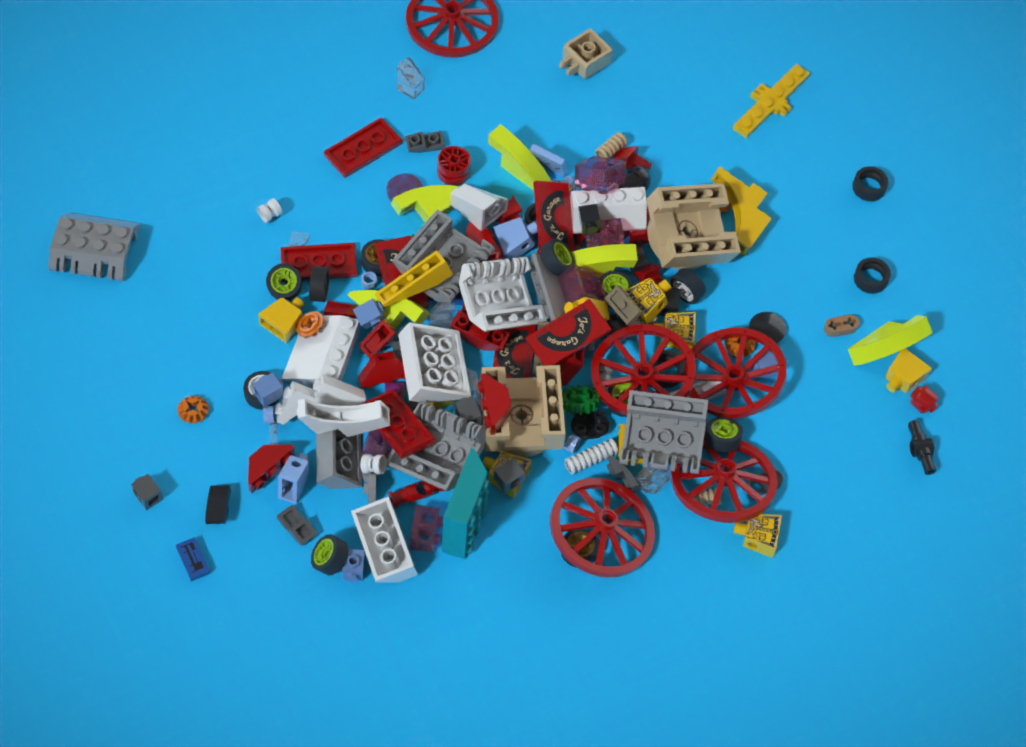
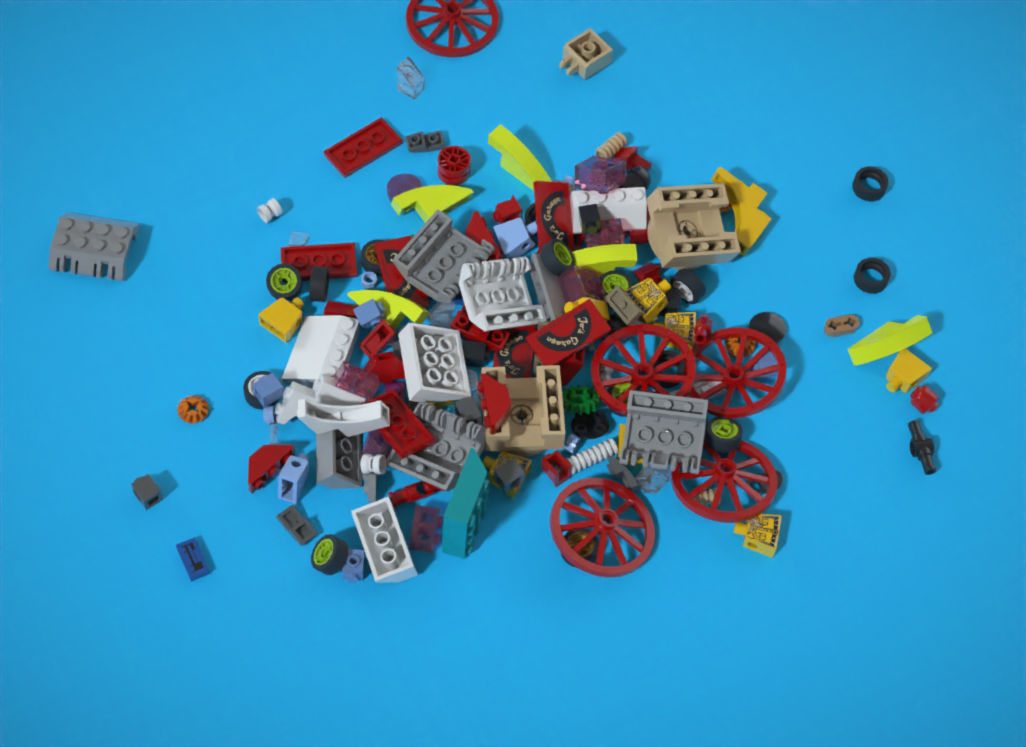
black slope [205,485,231,524] -> none
orange gear [296,311,325,339] -> none
yellow slope [375,250,453,307] -> none
white slope [450,184,508,231] -> none
light blue tile [530,144,568,177] -> none
black slope [628,239,649,273] -> none
yellow hinge [733,64,810,139] -> none
none -> clear pink brick [334,361,380,400]
none -> black brick [462,340,489,368]
none -> red window [541,450,571,487]
none -> red hinge [694,314,713,344]

